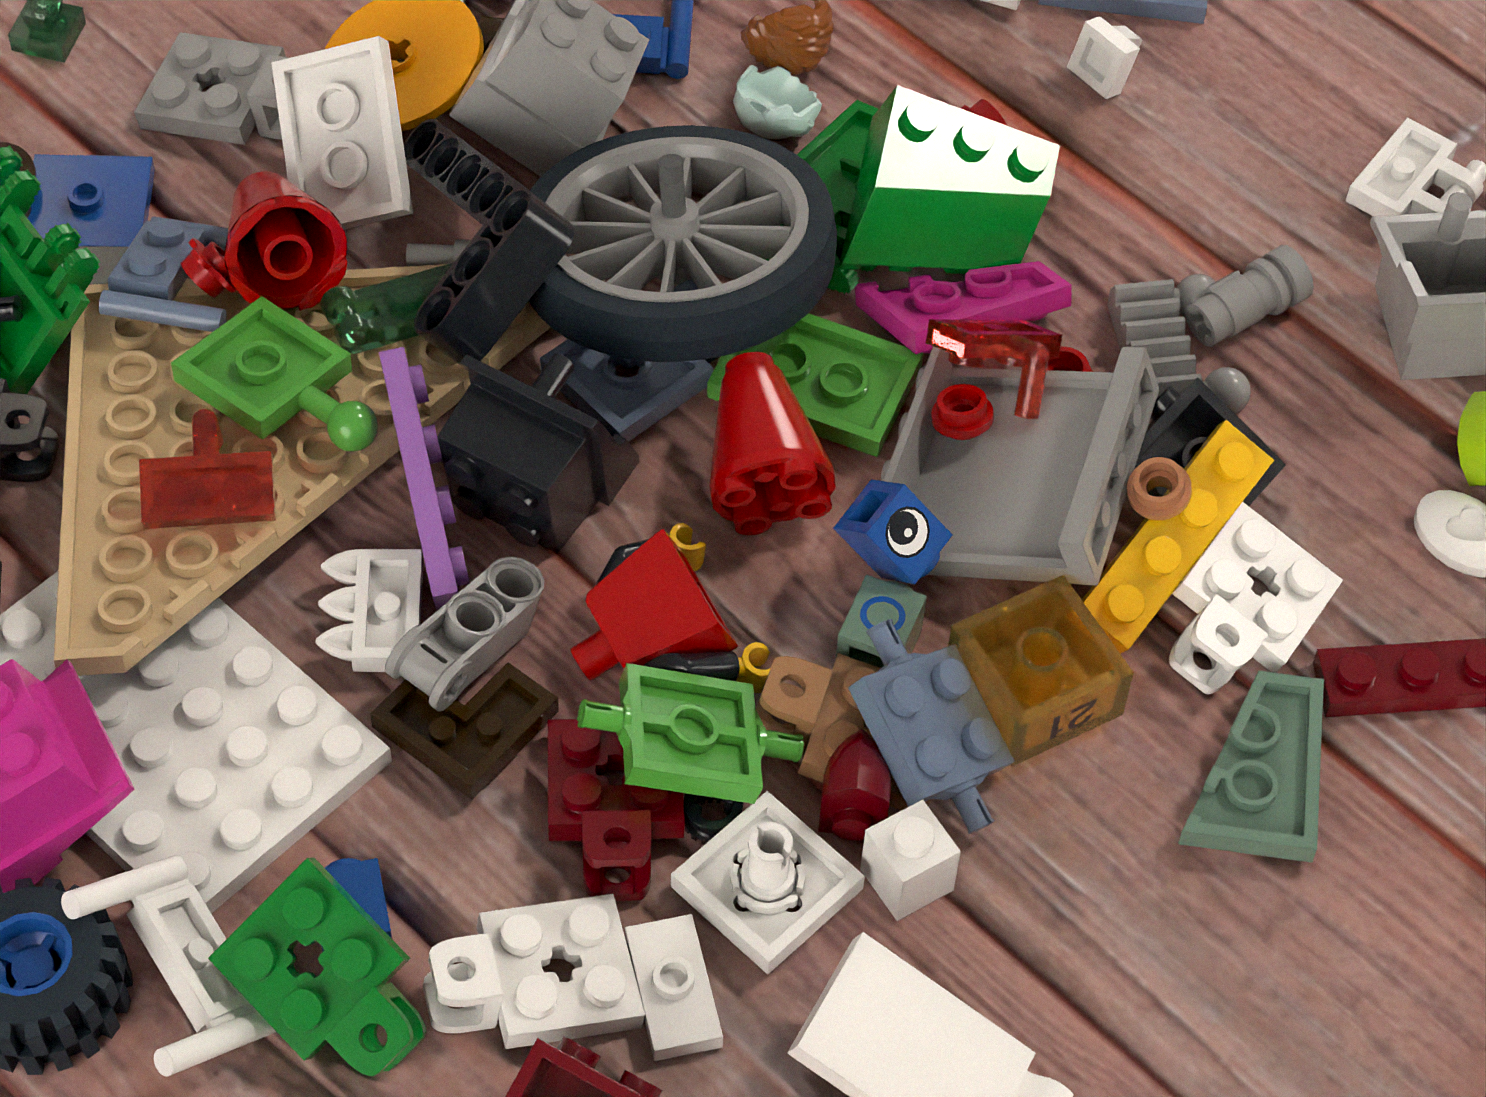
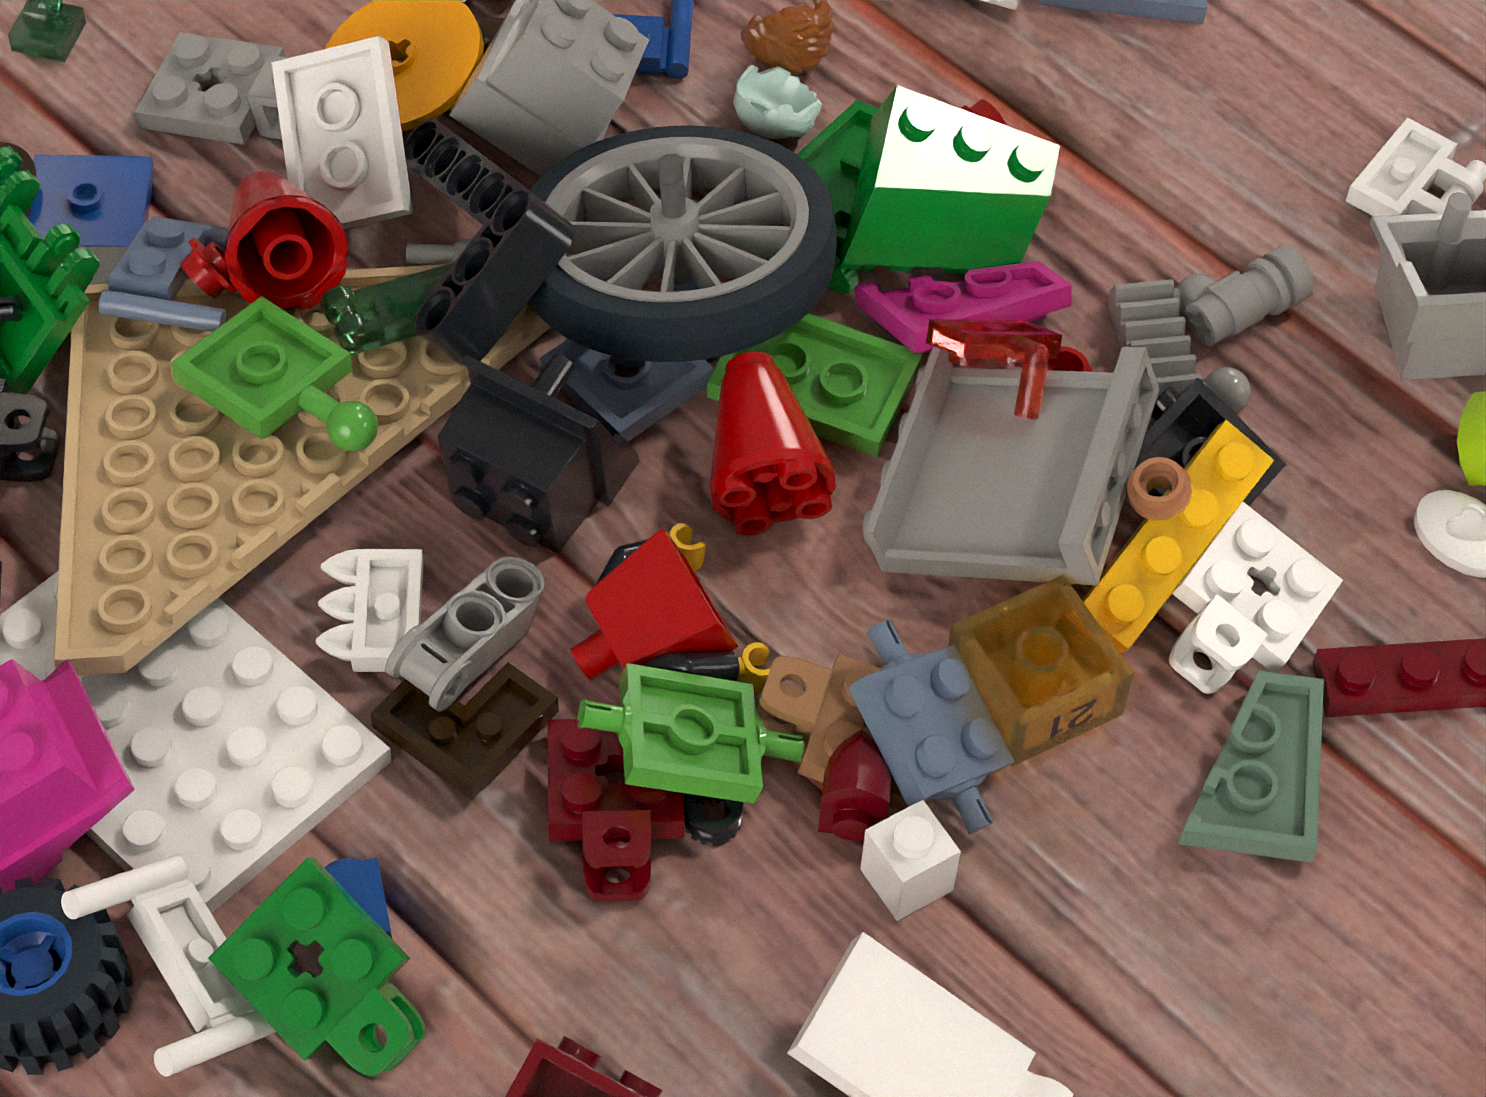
clear red plate [139,408,276,529] -> none
medium lavender plate [379,347,470,611] -> none
white plate [423,894,645,1049] -> none
white plate [625,914,723,1061] -> none
white plate [671,791,865,975] -> none
blue brick [833,479,953,584] -> none
sand green brick [836,574,927,668] -> none
red plate [931,384,994,440] -> none
white tile [1067,16,1142,99] -> none

